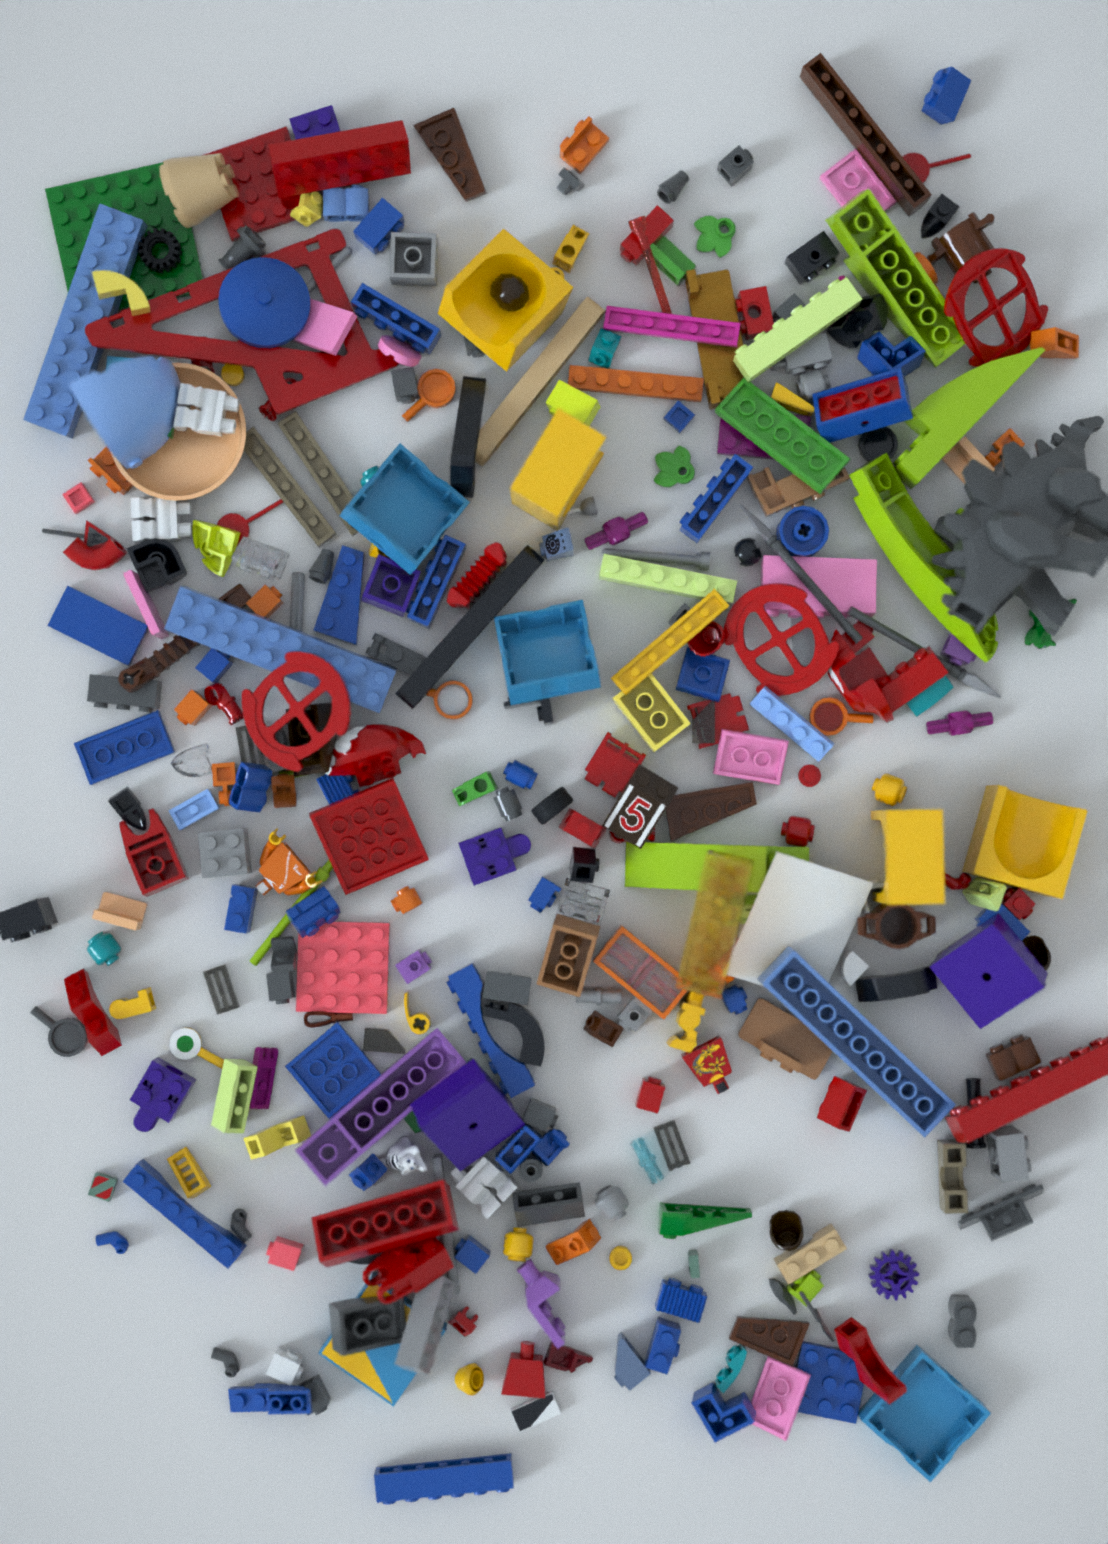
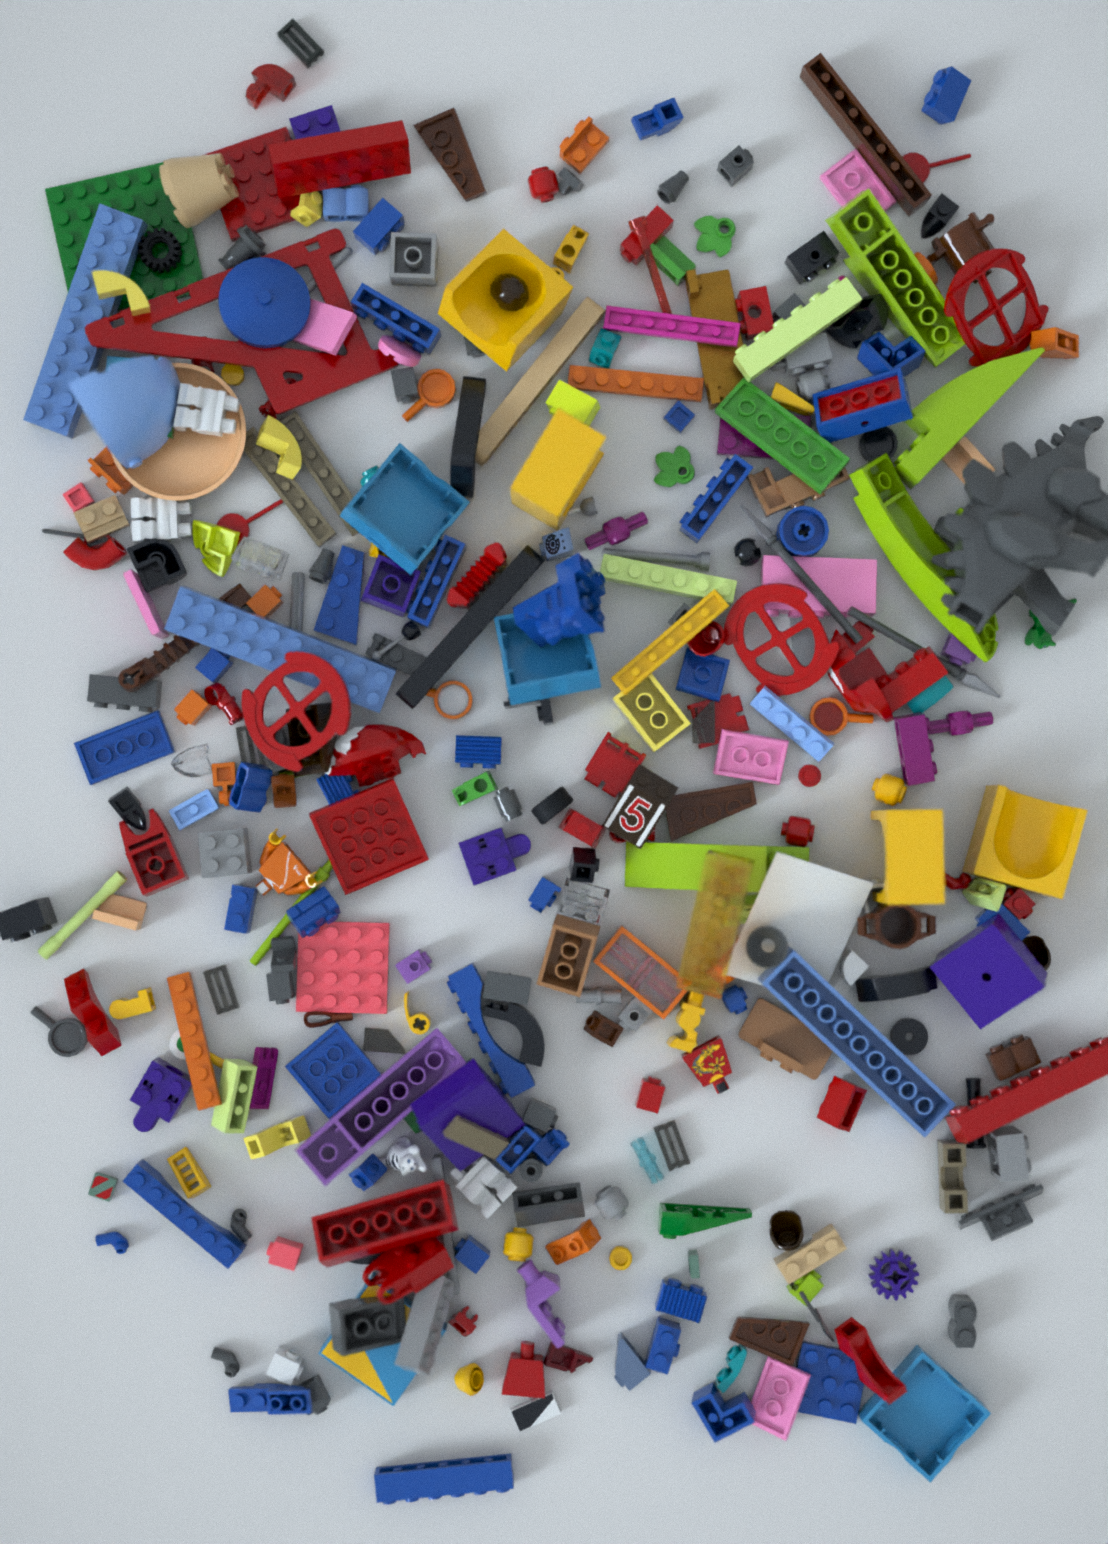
blue tile [47,585,148,666] -> none
teal head [87,931,121,966] -> none
orange plate [391,886,423,914] -> none
blue brick [503,760,538,789] -> none
dark grey bar [769,1278,797,1315] -> none
orange plate [985,428,1025,467] -> none
none -> yellowish green piece [38,871,127,960]
none -> tan plate [73,495,130,544]
none -> orange plate [167,972,222,1111]
none -> clear red brick [245,64,296,110]
none -> light yellow brick [256,415,302,480]
none -> pearl dark grey tile [277,19,324,68]
none -> hinge [372,620,421,660]
none -> dark tan tile [443,1115,509,1160]
none -> blue brick [455,735,502,769]
none -> blue brick [513,553,606,648]
none -> red head [528,166,559,203]
none -> blue brick [631,98,684,141]
none -> dark grey piece [746,926,788,968]
none -> black piece [890,1018,928,1055]
none -> magenta brick [893,712,937,786]

